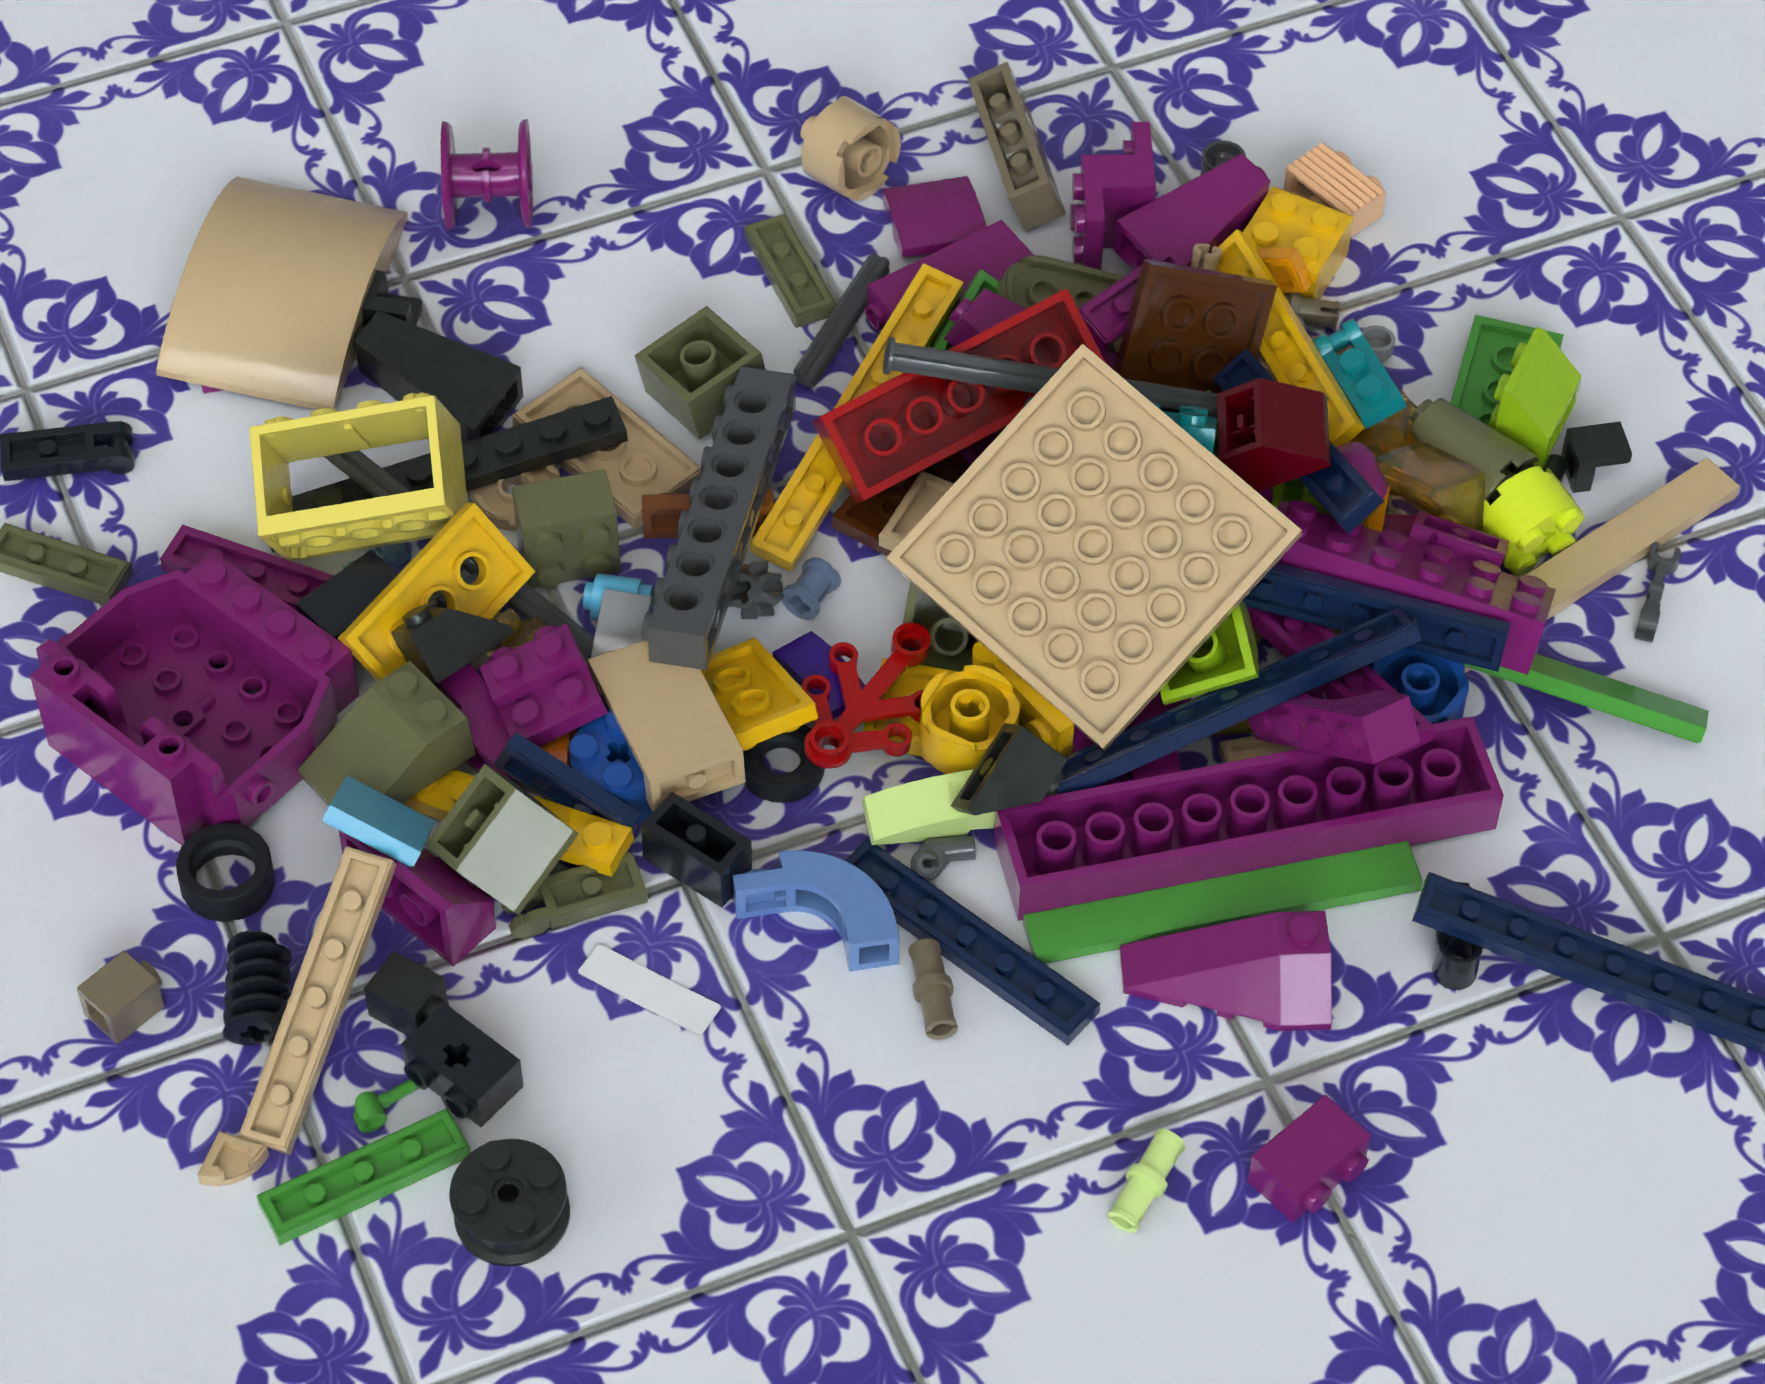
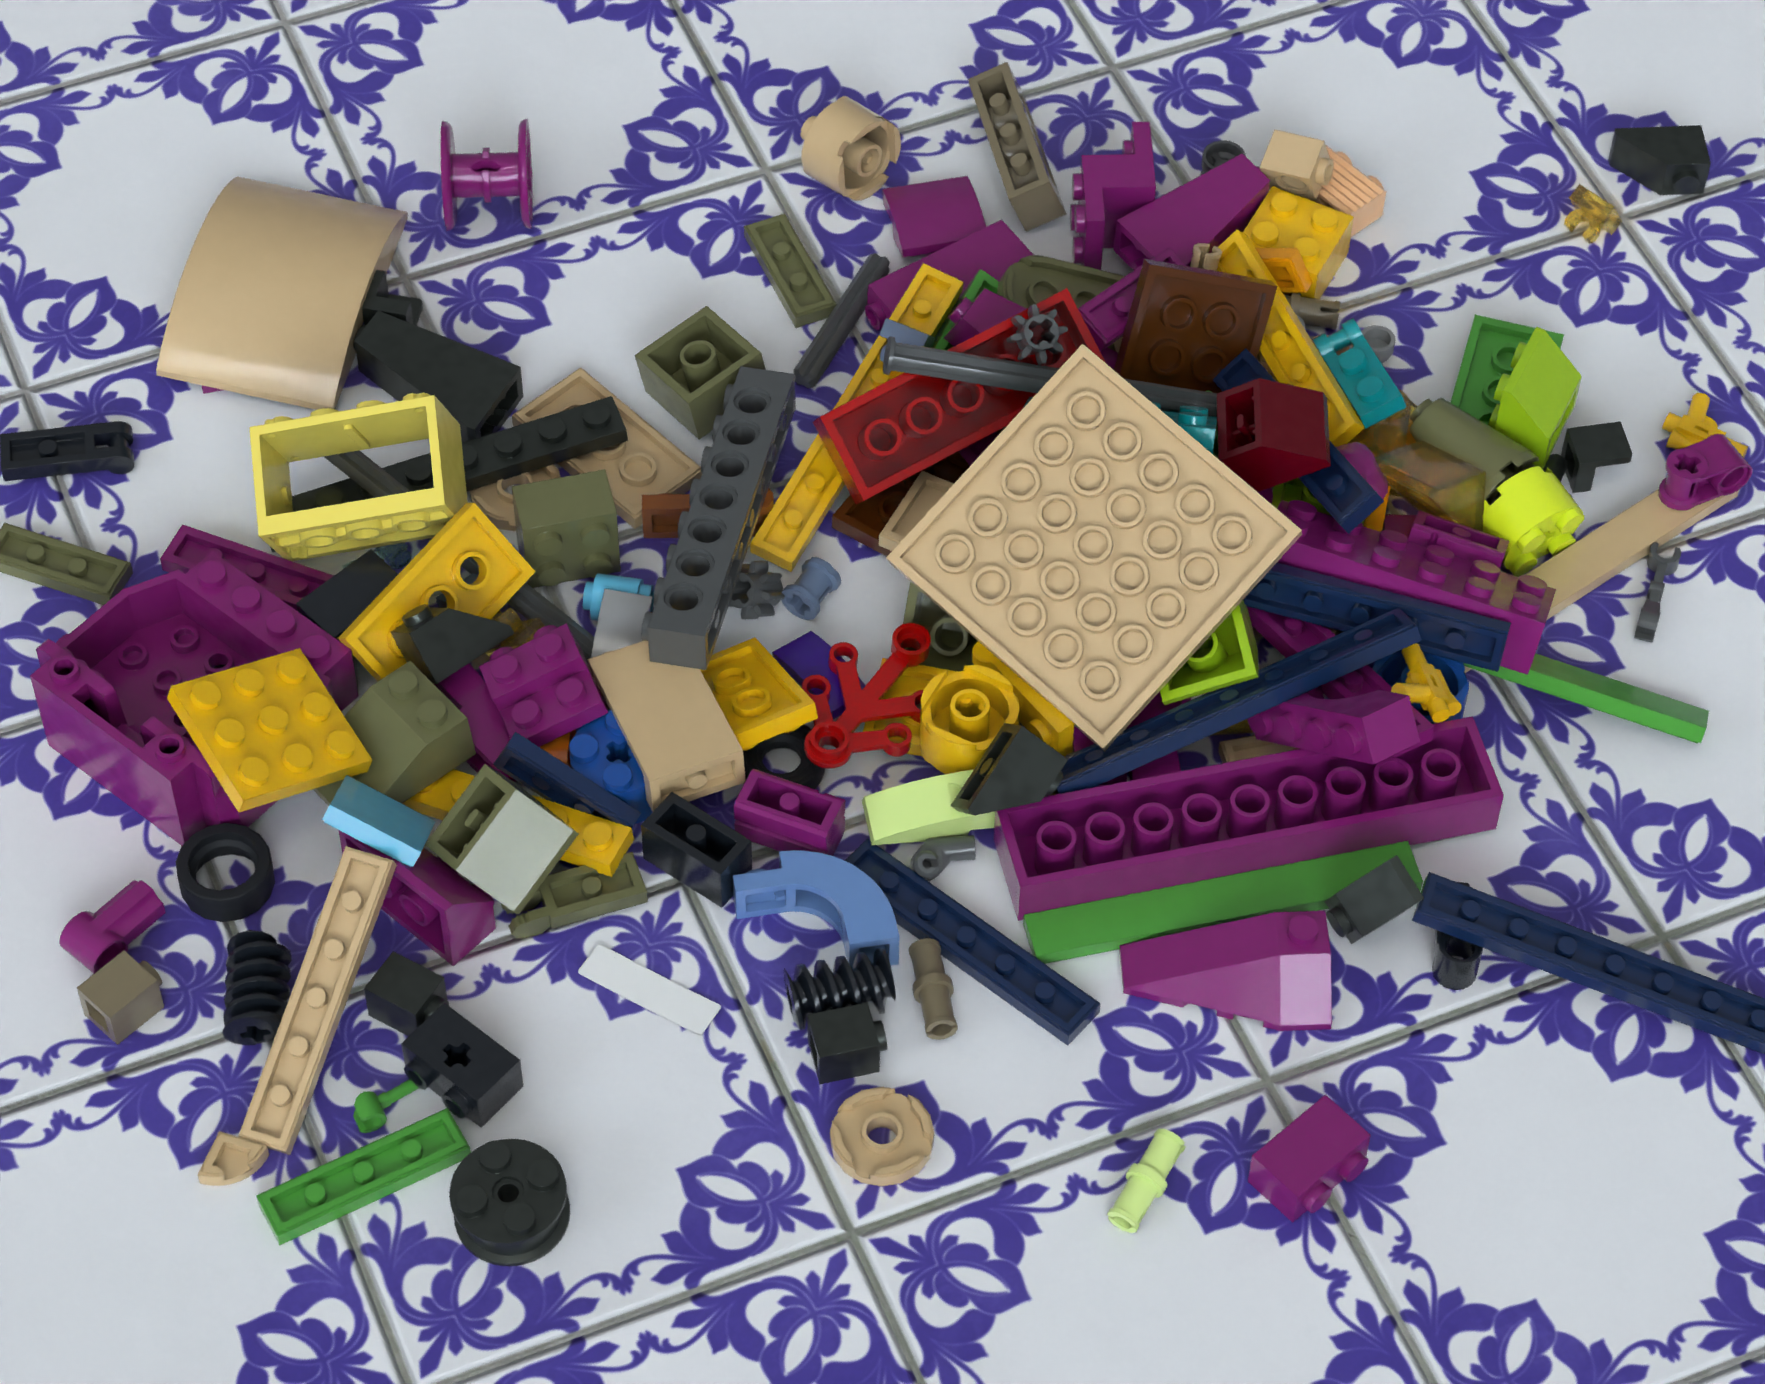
none -> magenta piece [60,880,166,973]
none -> yellow plate [167,648,372,813]
none -> magenta brick [734,769,845,856]
none -> black piece [784,948,896,1030]
none -> pearl dark grey brick [807,1002,887,1084]
none -> tan tile [830,1087,934,1186]
none -> sand blue tile [879,318,936,362]
none -> dark grey gear [1006,304,1068,365]
none -> tan brick [1259,130,1334,200]
none -> pearl dark grey slope [1325,855,1424,945]
none -> yellow piece [1391,643,1462,723]
none -> clear yellow tile [1564,184,1622,244]
none -> pearl dark grey slope [1608,125,1711,195]
none -> magenta piece [1658,434,1753,511]
none -> yellow piece [1662,393,1748,458]

